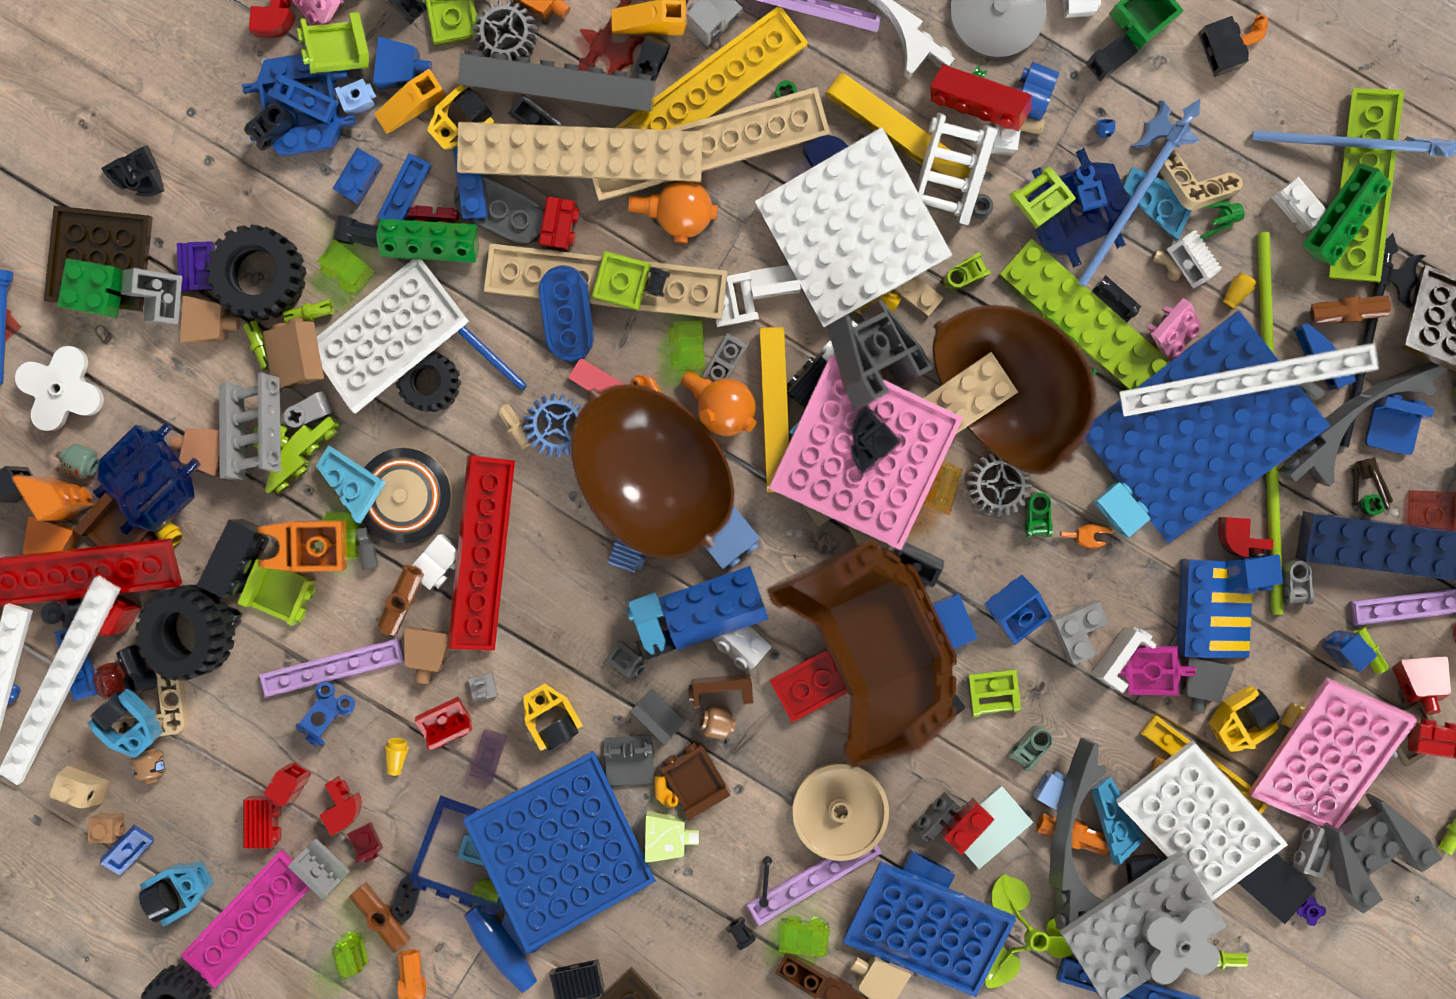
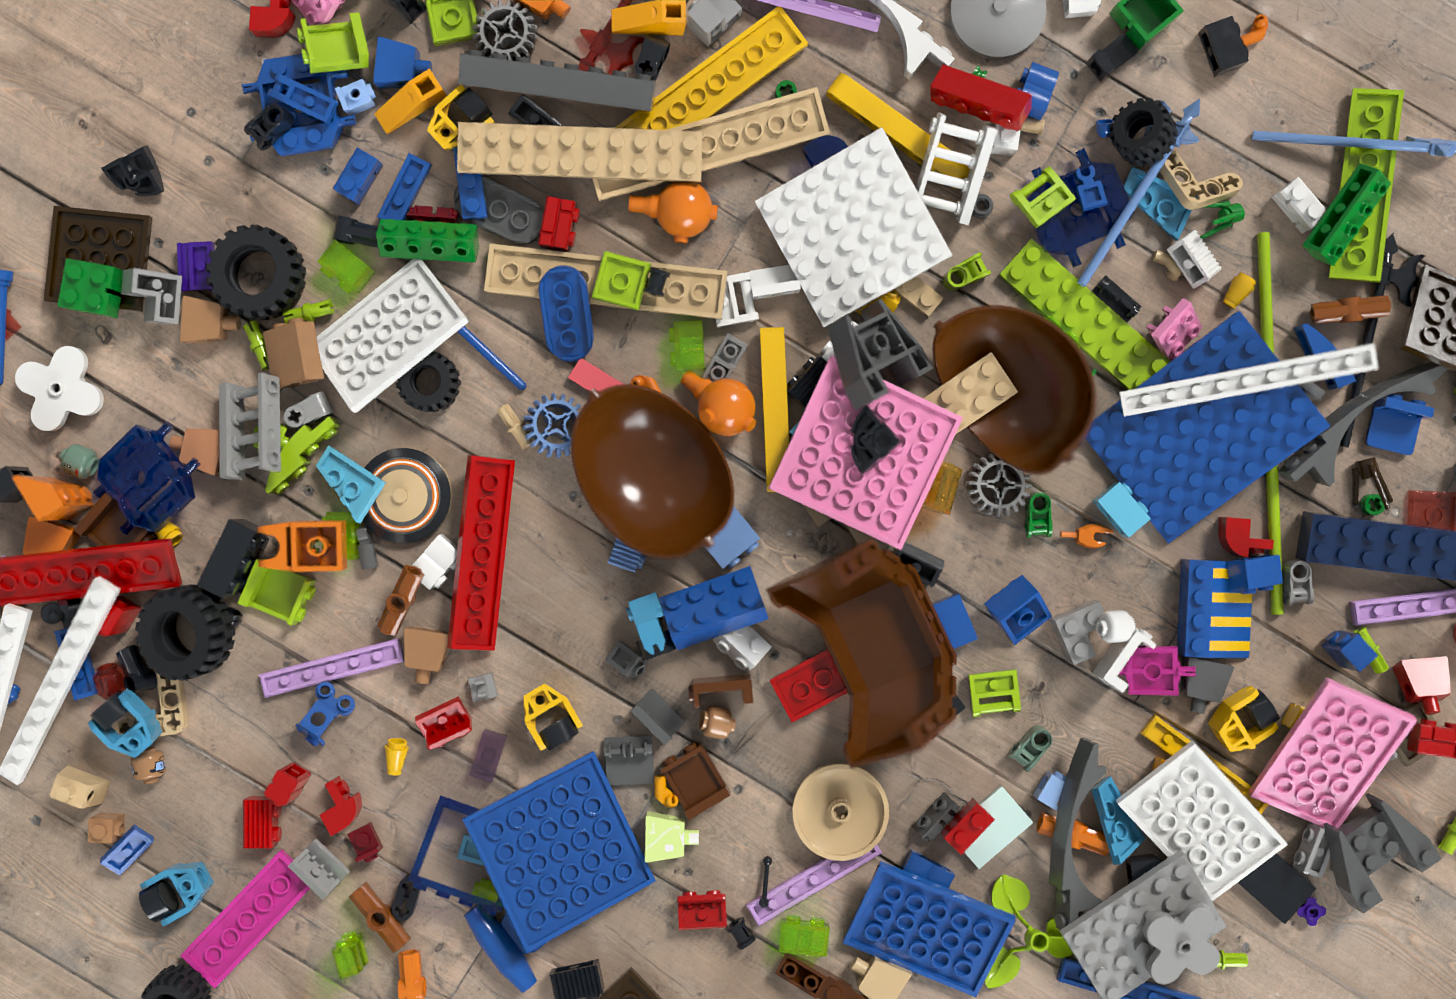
none -> red bracket [677,890,727,930]
none -> white head [1096,610,1135,643]
none -> black tyre [1109,97,1178,166]

